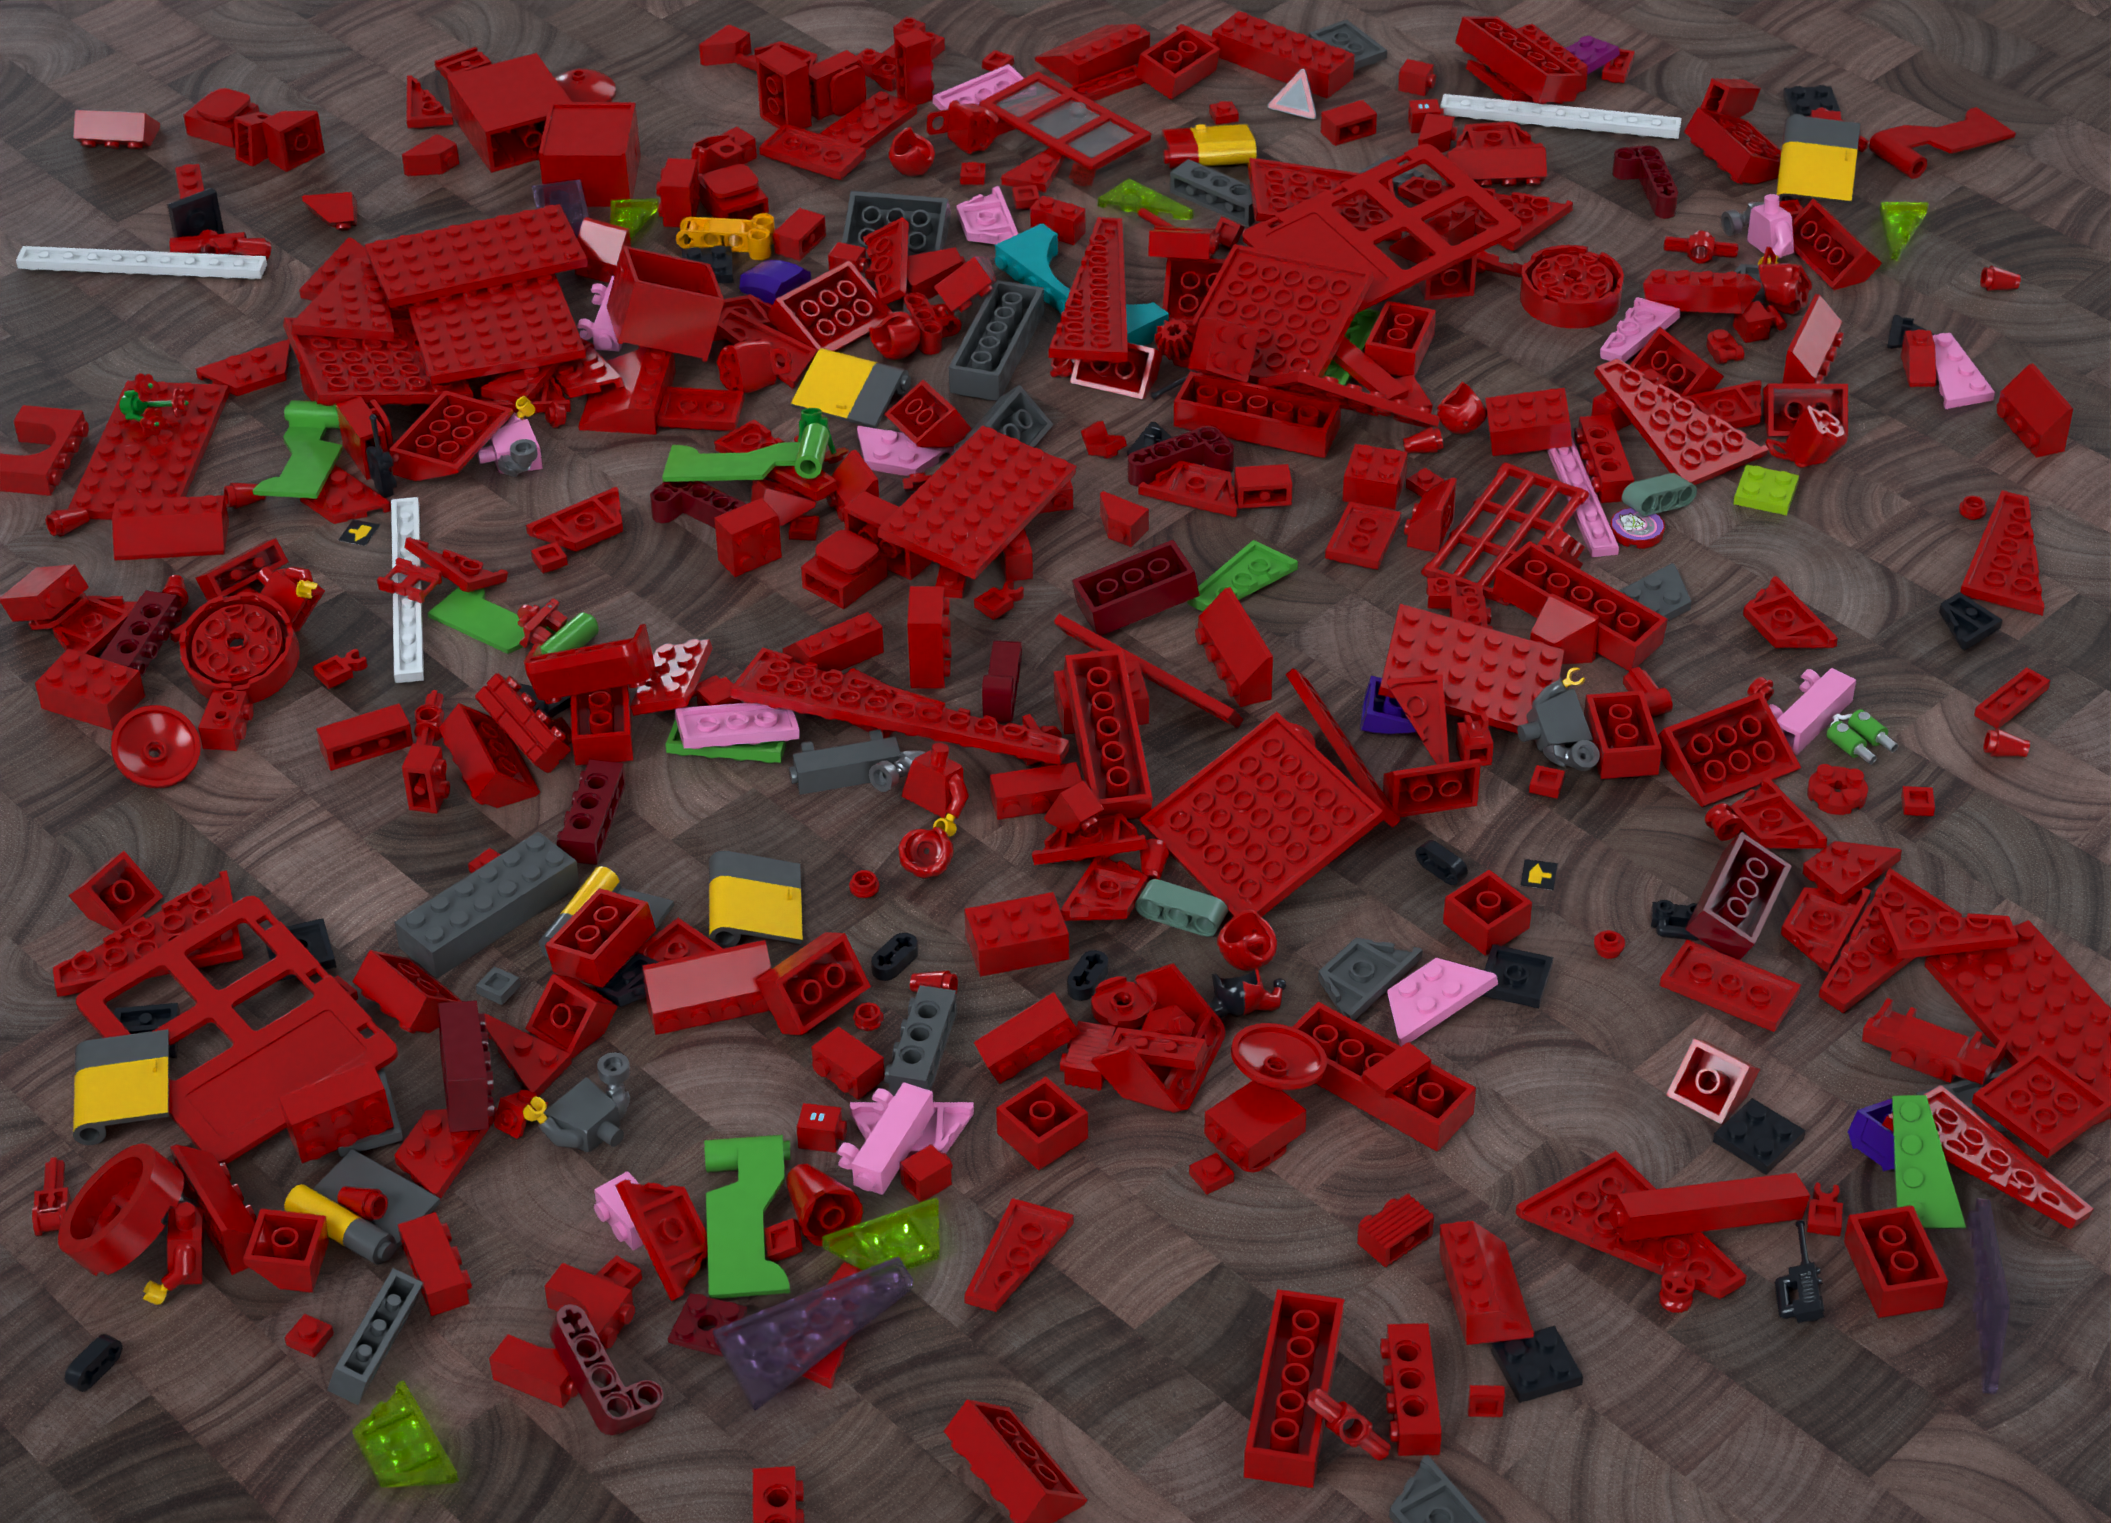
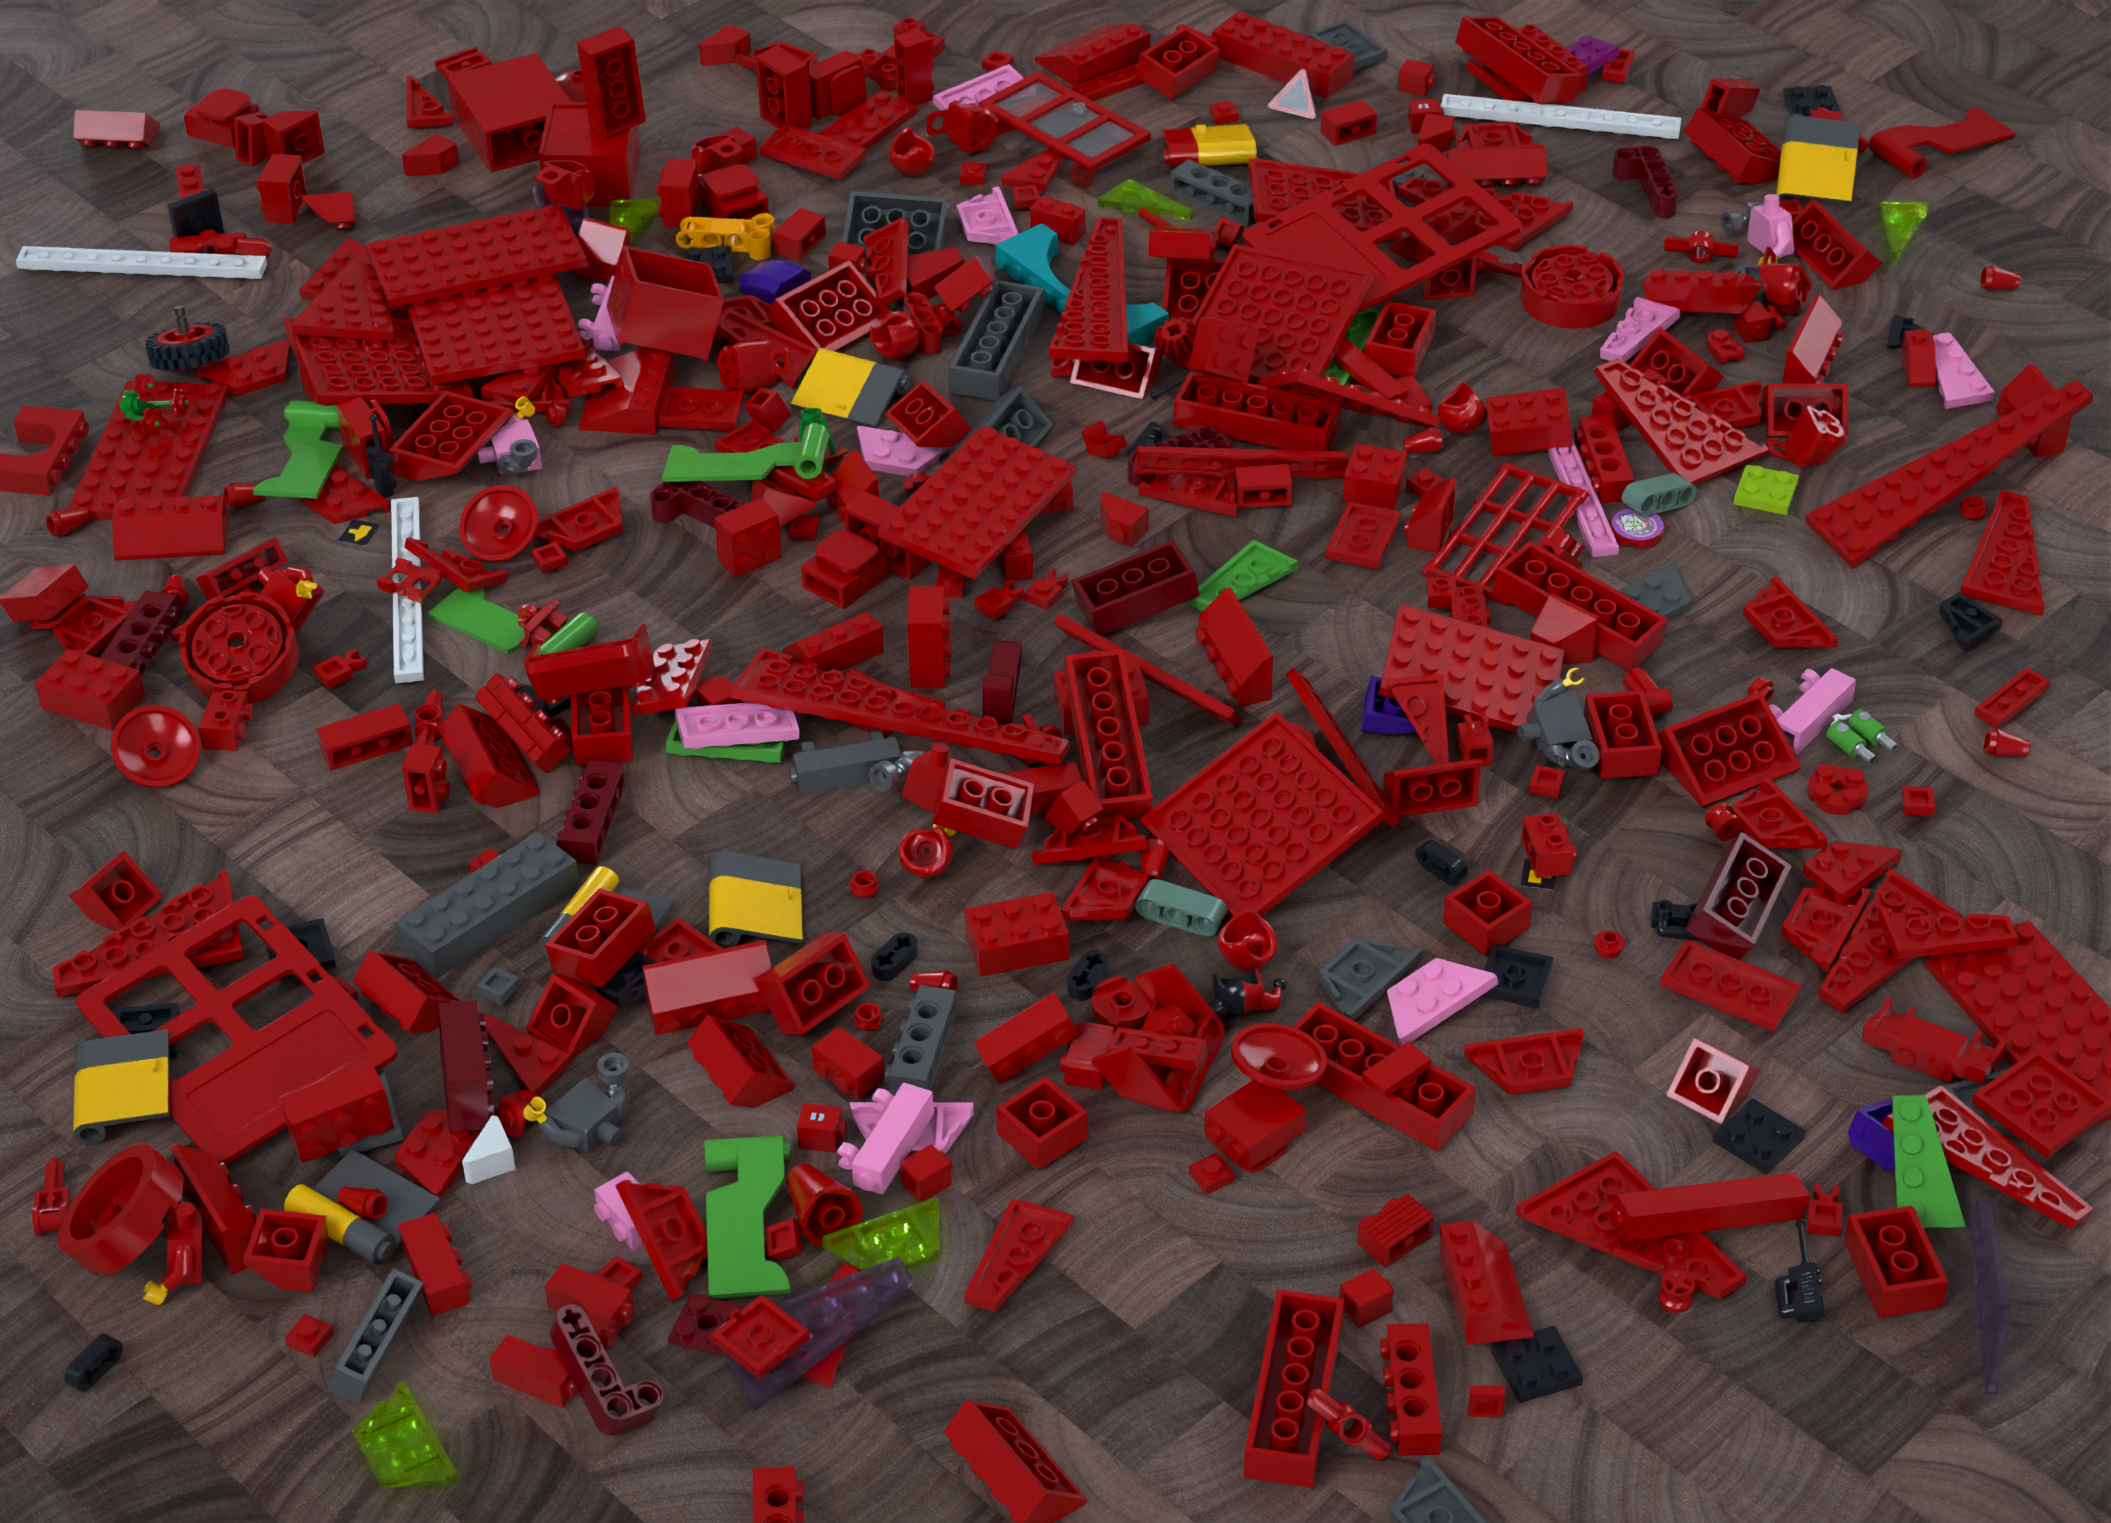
none -> black wheel [145,305,230,372]
none -> red brick [256,154,308,224]
none -> red dish [459,485,539,562]
none -> white slope [462,1115,516,1184]
none -> red piece [535,160,595,210]
none -> red brick [576,26,646,138]
none -> red slope [686,1014,796,1109]
none -> red plate [711,1295,810,1380]
none -> red brick [744,387,791,432]
none -> red slope [932,758,1034,849]
none -> red plate [1024,569,1069,610]
none -> red tile [1133,446,1349,479]
none -> red brick [1339,1268,1394,1328]
none -> red wing [1464,1028,1584,1095]
none -> red brick [1521,813,1577,878]
none -> red wing [1805,380,2093,569]

